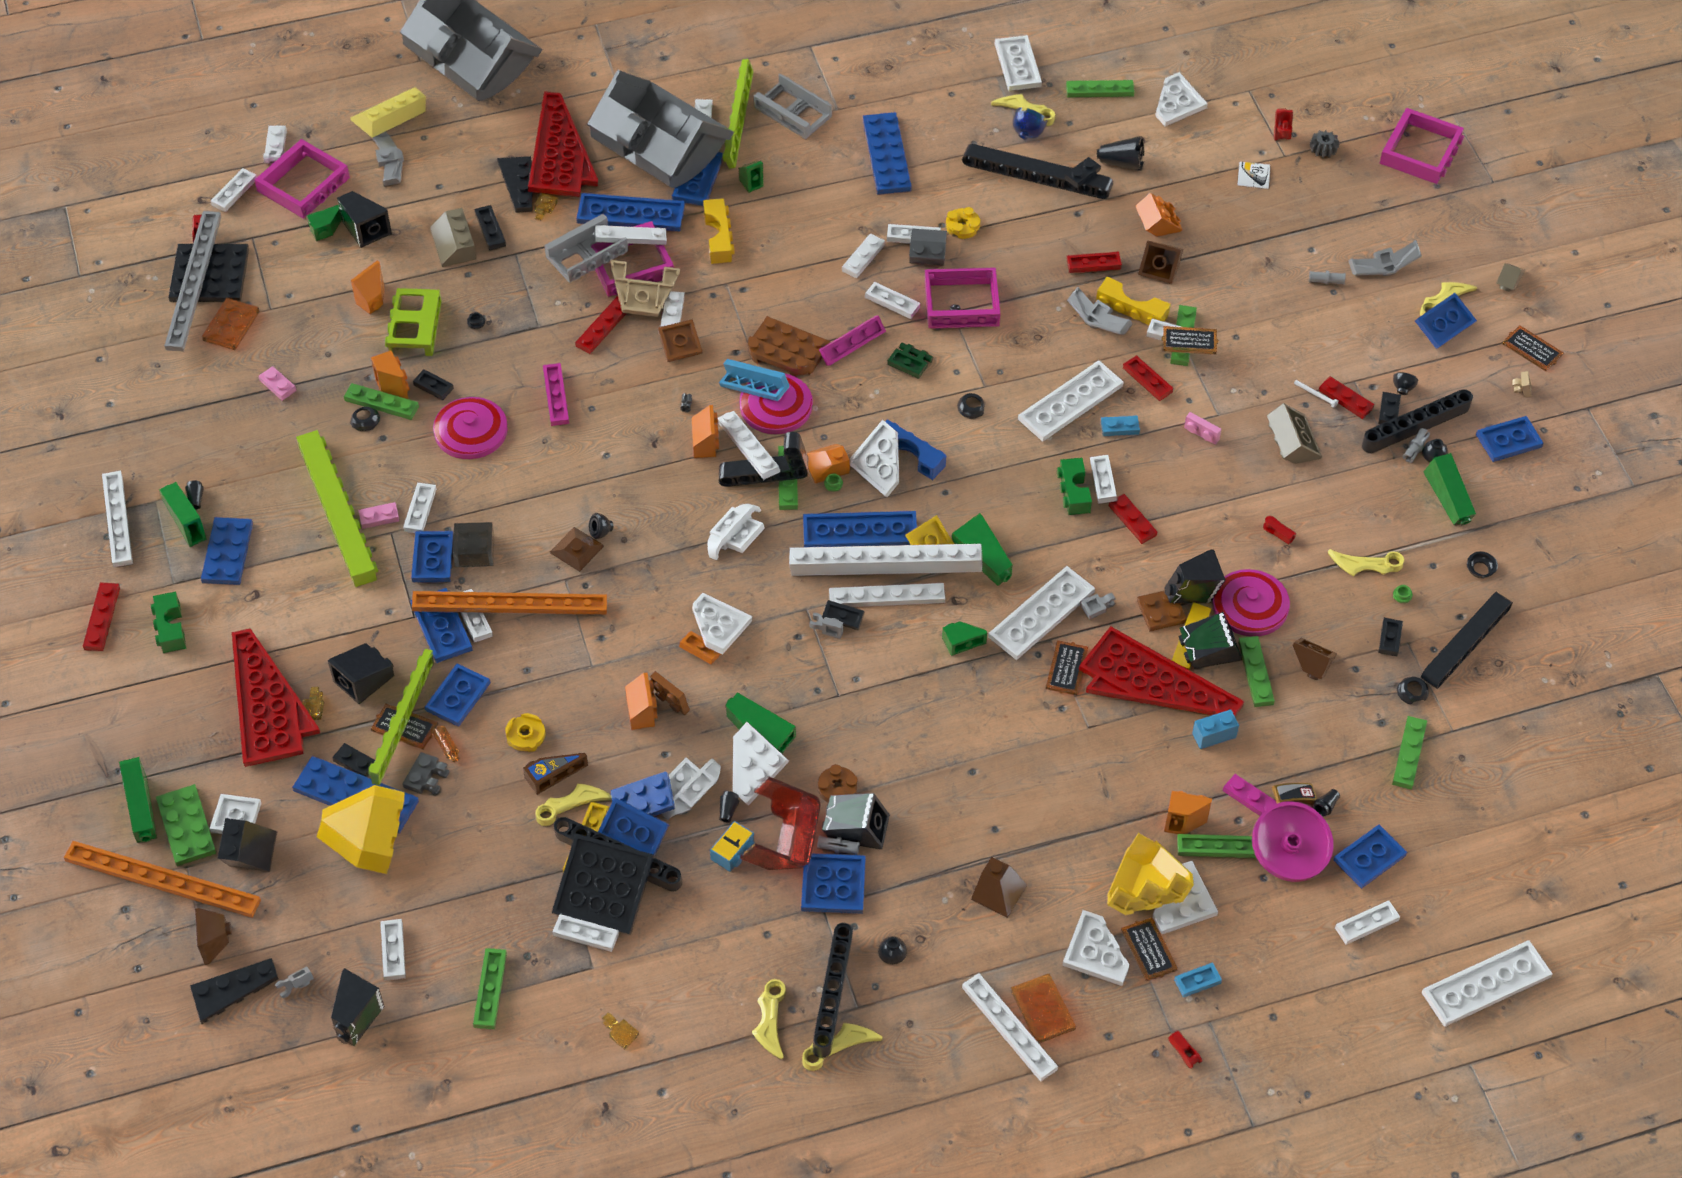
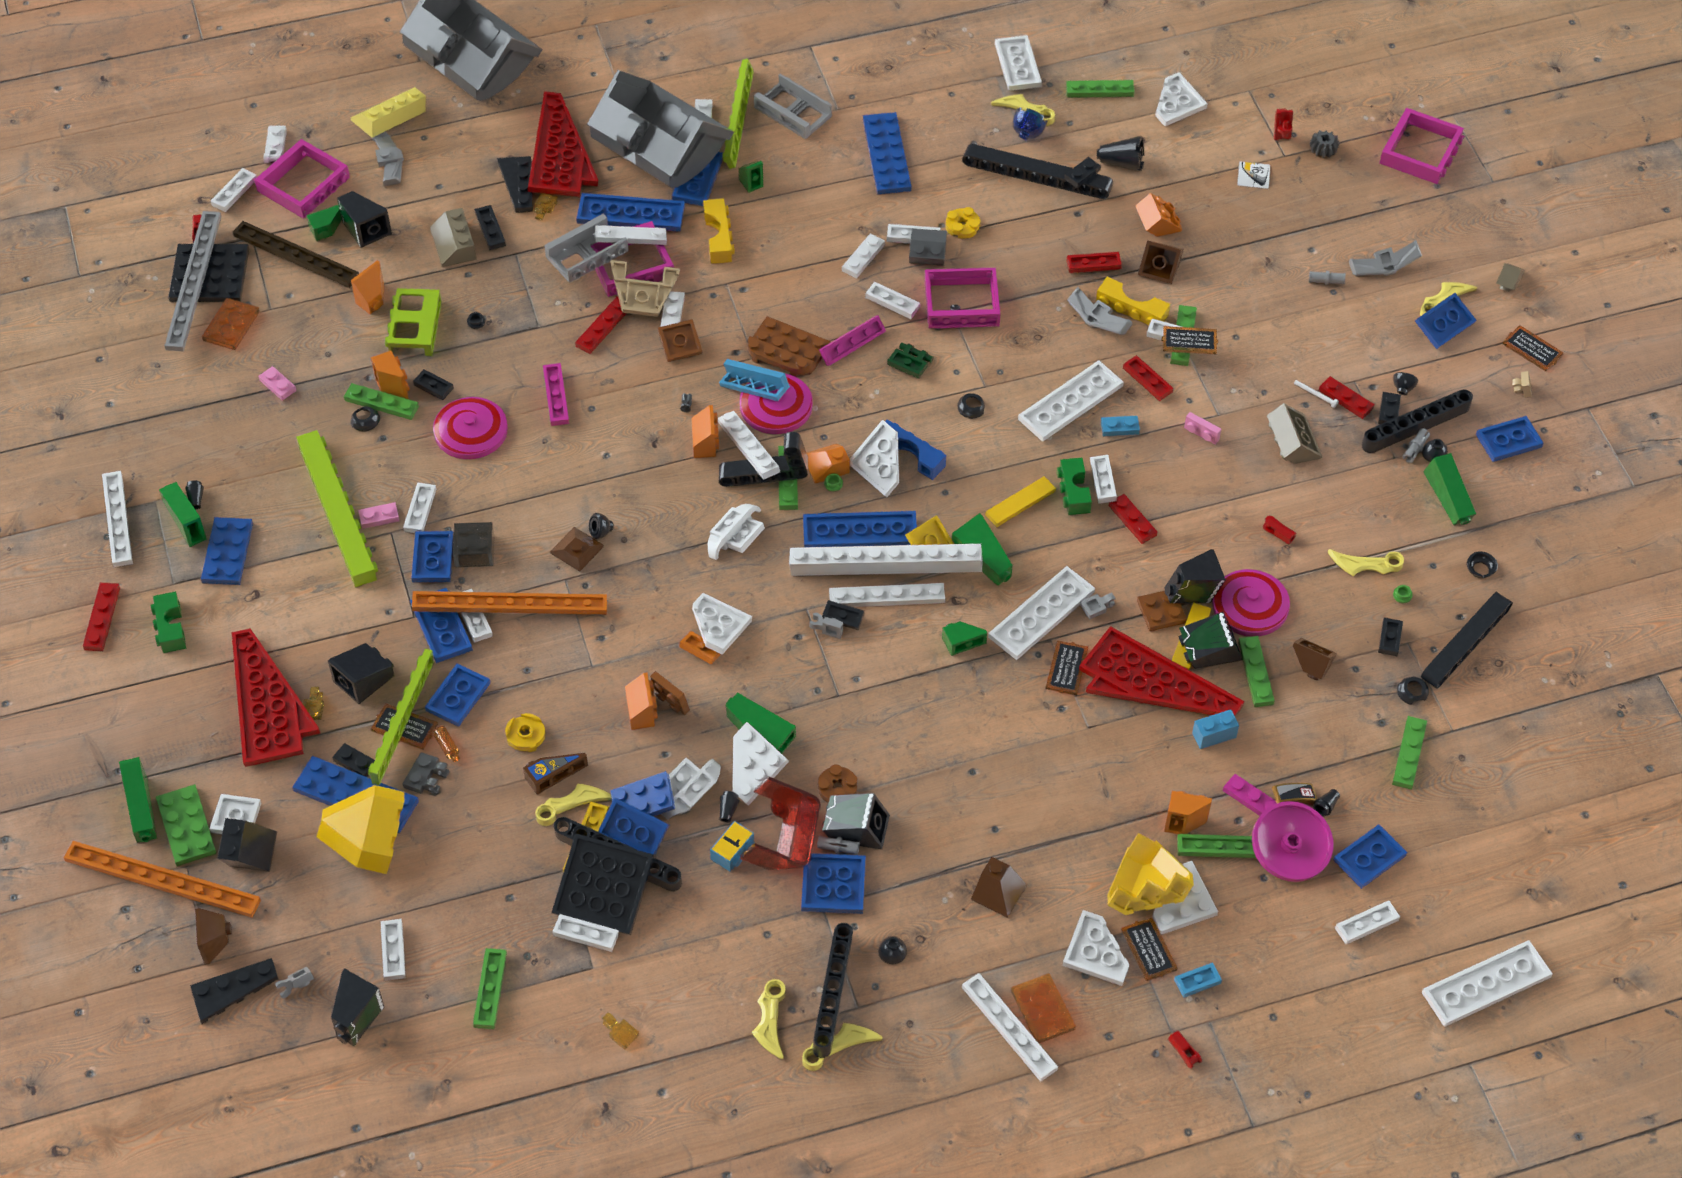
none -> dark brown plate [233,221,359,288]
none -> yellow tile [985,476,1056,527]

